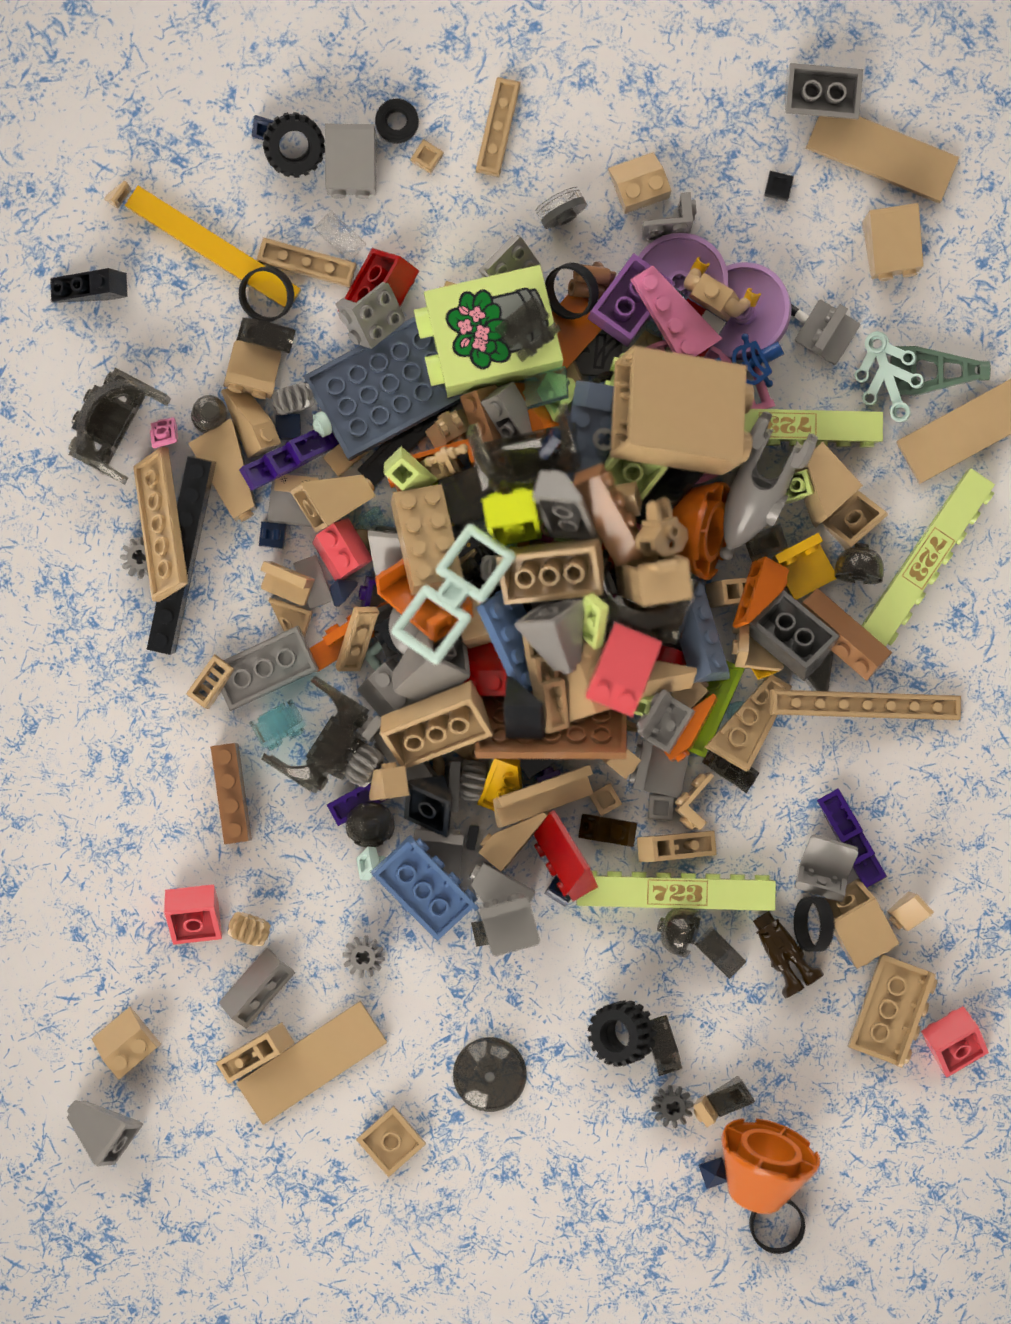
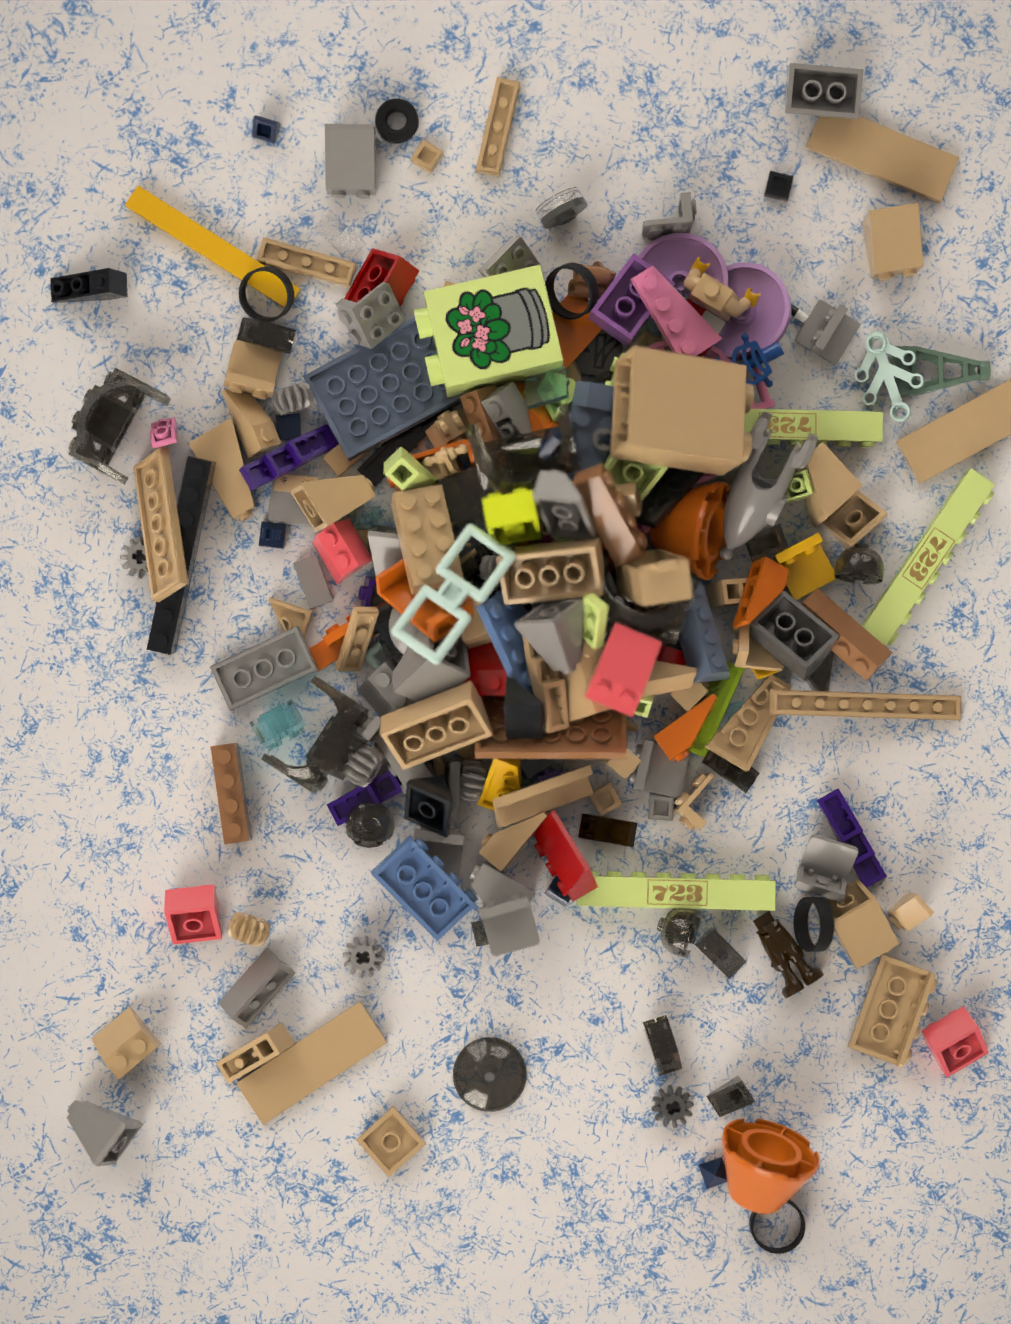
tan slope [104,180,131,208] -> none
tan slope [186,654,234,709] -> none
clear smoke helmet [191,395,227,434] -> none
tan panel [260,561,315,606] -> none
black tyre [262,112,325,178] -> none
light aqua tile [312,411,332,437] -> none
dark blue slope [330,579,358,607] -> none
light aqua tile [356,847,386,881] -> none
tan slope [369,762,409,800] -> none
black tile [465,824,480,851] -> none
clear smoke plate [495,296,561,362] -> none
black tyre [588,1000,657,1067] -> none
tan slope [608,152,672,214] -> none
tan hinge [635,497,688,557] -> none
light grey bracket [637,689,695,754] -> none
tan slope [637,831,717,862] -> none
tan plate [693,1095,719,1127] -> none

